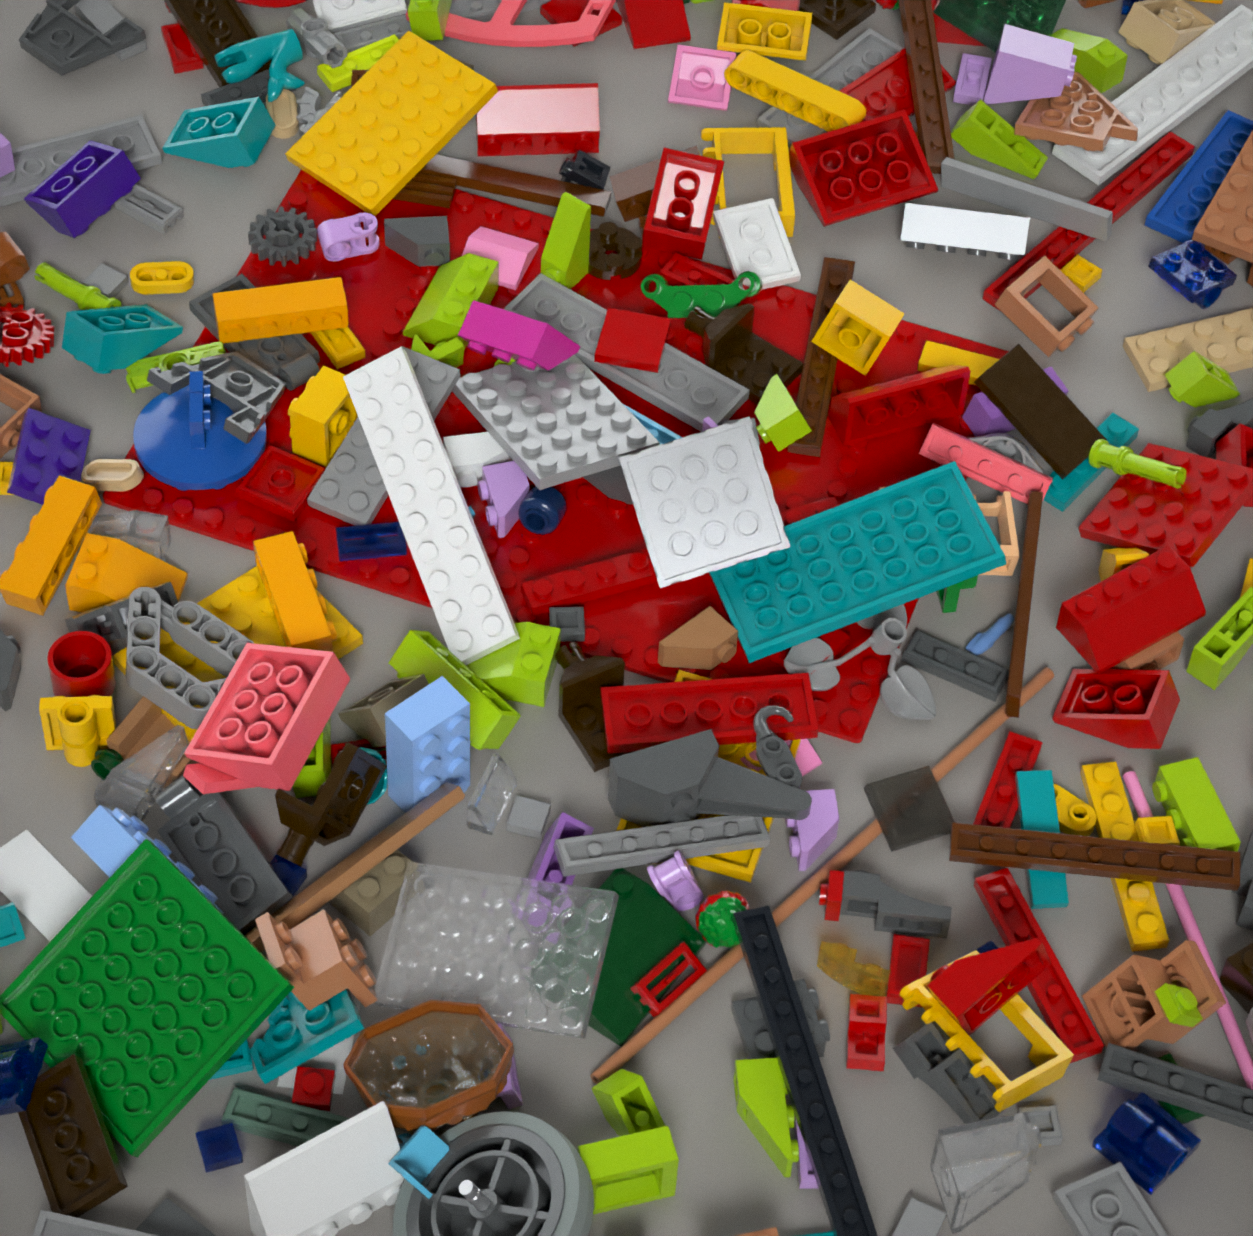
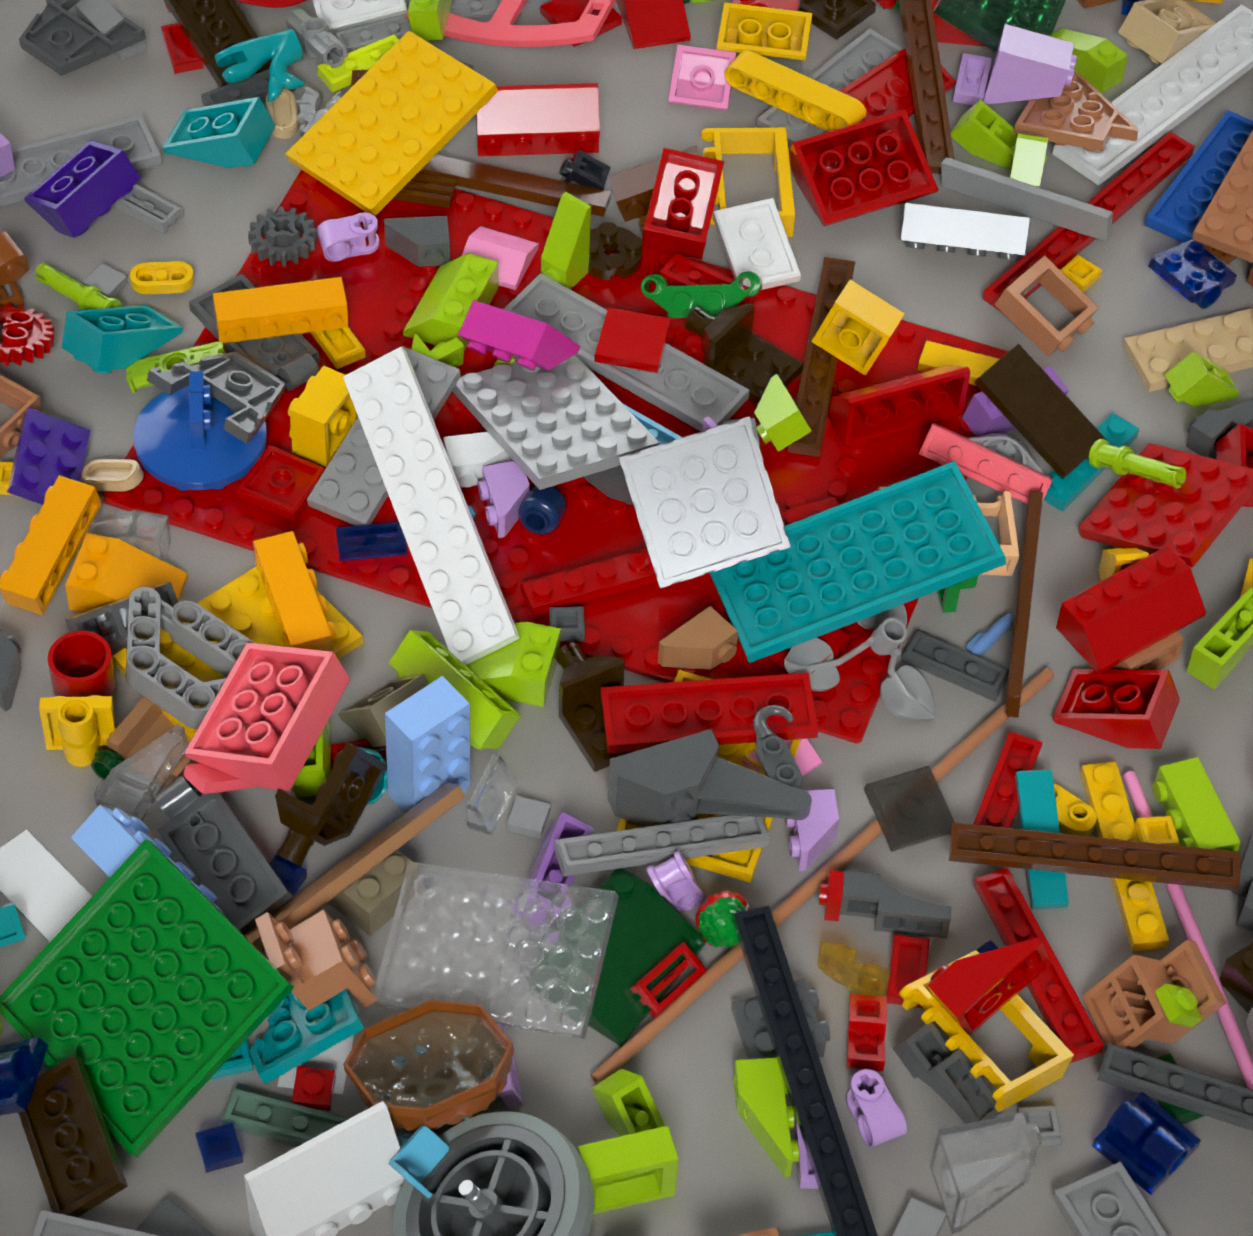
none -> lavender piece [846,1069,907,1148]
none -> slope [1010,133,1048,188]

